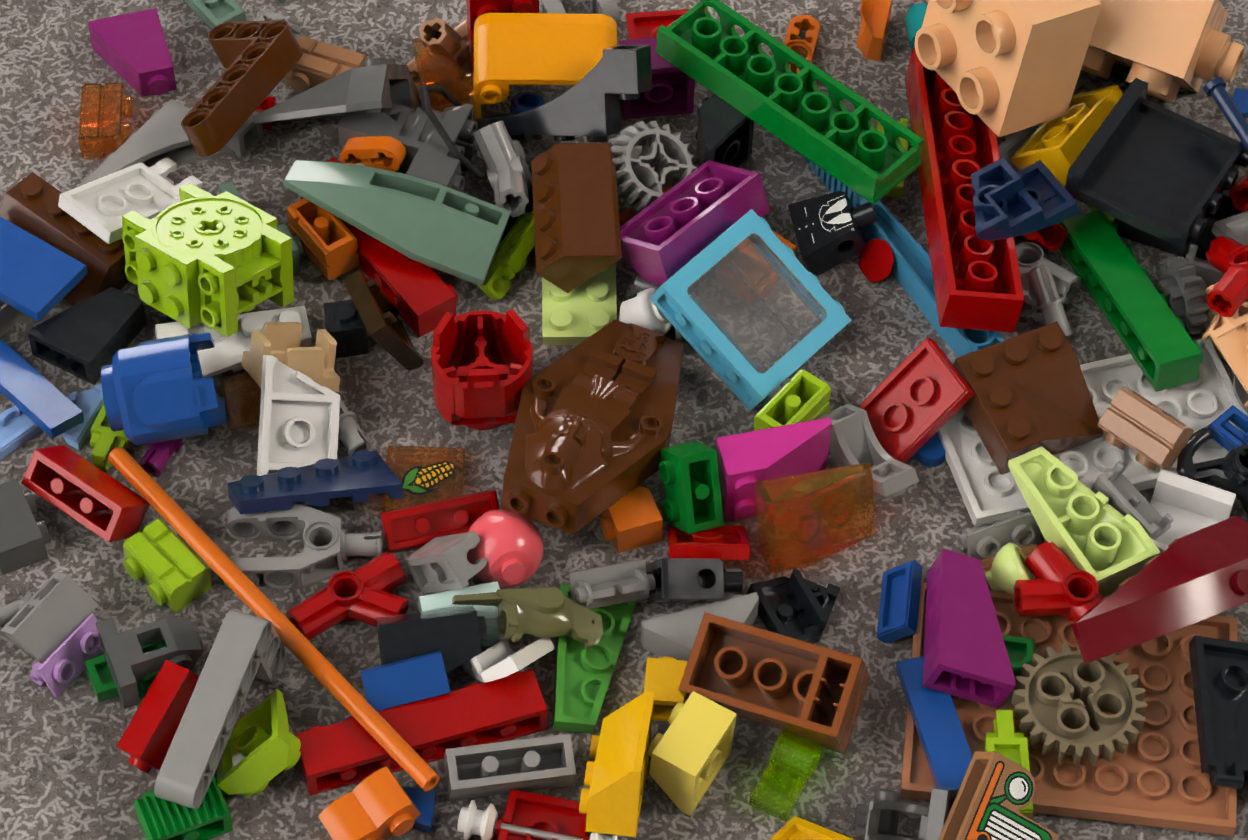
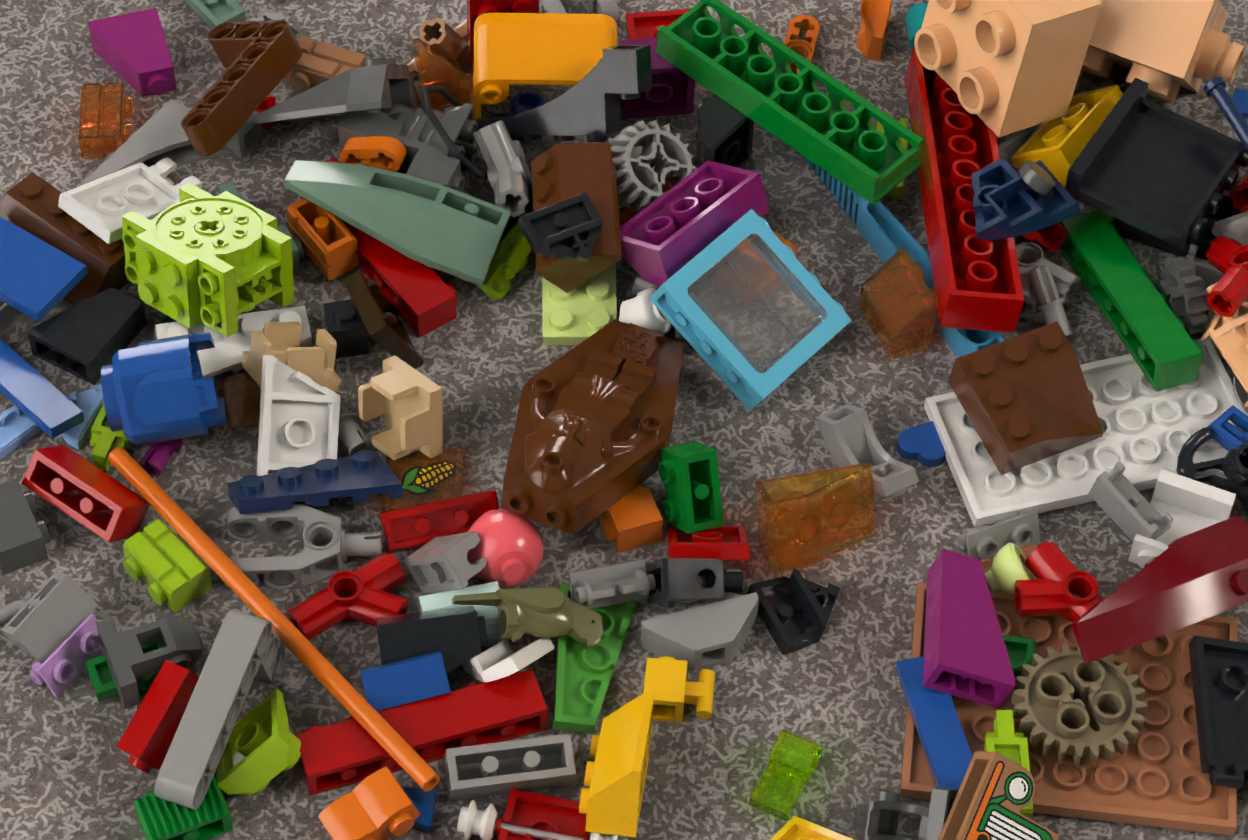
red piece [431,309,533,430] -> none
light yellow slope [647,691,737,816] -> none
dark orange hinge [678,612,870,755] -> none
dark pink slope [715,417,832,520] -> none
lime brick [753,369,831,431] -> none
black torso [788,191,880,276] -> none
red tile [858,337,975,463] -> none
red sticker [859,239,894,283] -> none
blue tile [876,560,923,644] -> none
yellowish green wedge [1007,446,1161,598] -> none
medium nougat brick [1098,387,1194,471] -> none
none -> tan panel [358,355,443,460]
none -> black slope [518,192,603,263]
none -> clear orange slope [859,248,939,361]
none -> dark grey tile [1018,160,1055,195]

